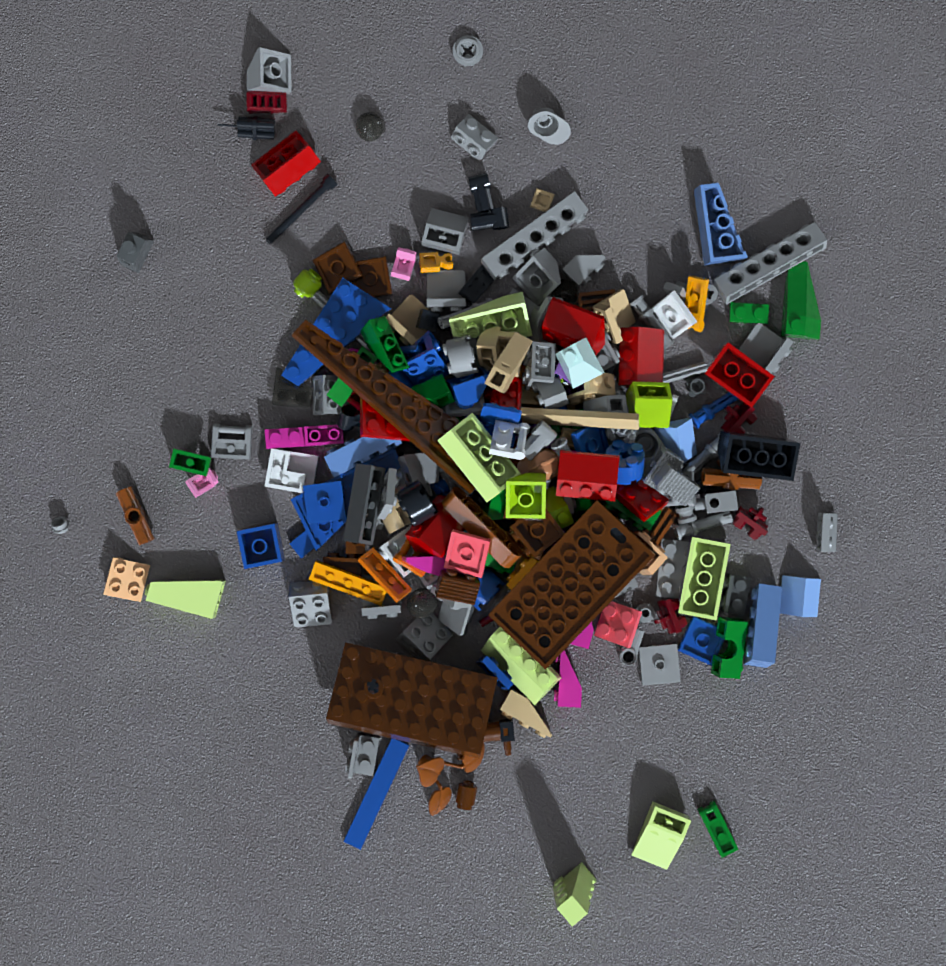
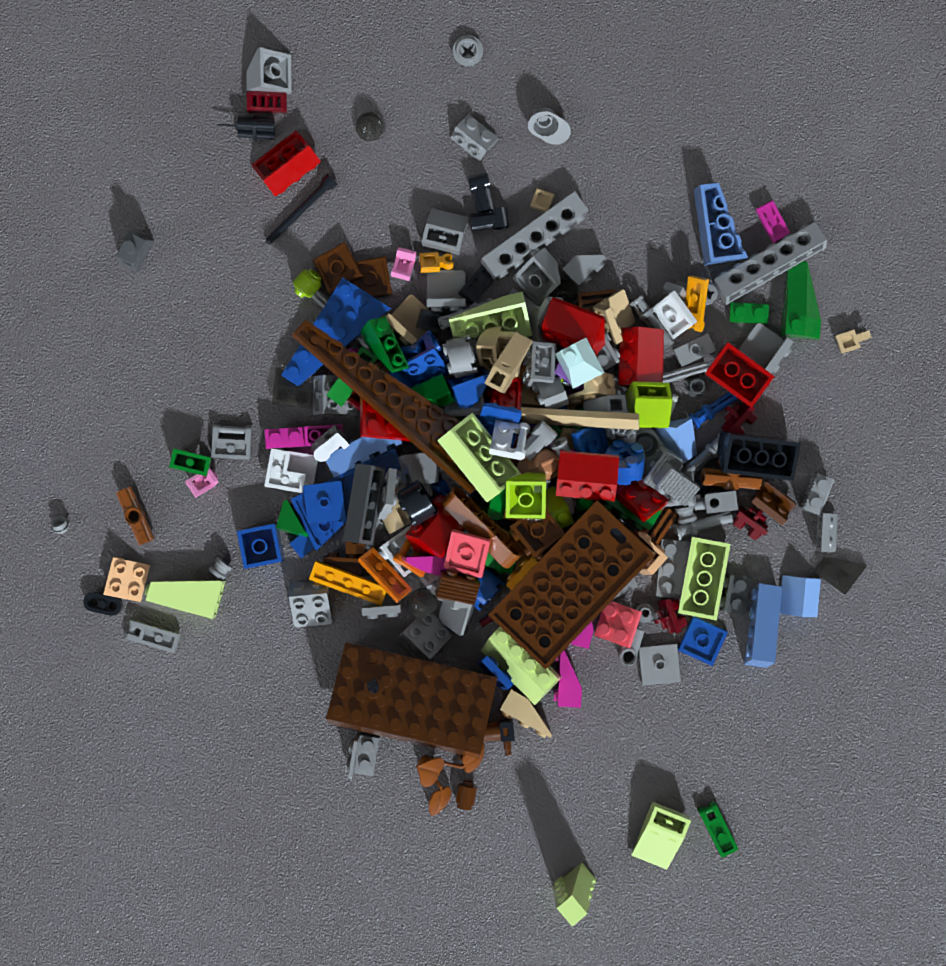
black piece [337,405,360,431] -> none
blue tile [343,738,410,850] -> none
green arch [711,617,748,679] -> none
none -> black plate [83,592,123,616]
none -> light grey plate [124,619,181,653]
none -> light grey wheel [208,557,233,580]
none -> green slope [276,500,308,537]
none -> leg [312,425,350,462]
none -> light grey plate [673,334,716,367]
none -> reddish brown bracket [752,481,796,525]
none -> dark pink plate [755,200,791,244]
none -> light grey brick [799,473,834,516]
none -> clear smoke wing [813,557,867,595]
none -> tan plate [835,330,872,354]

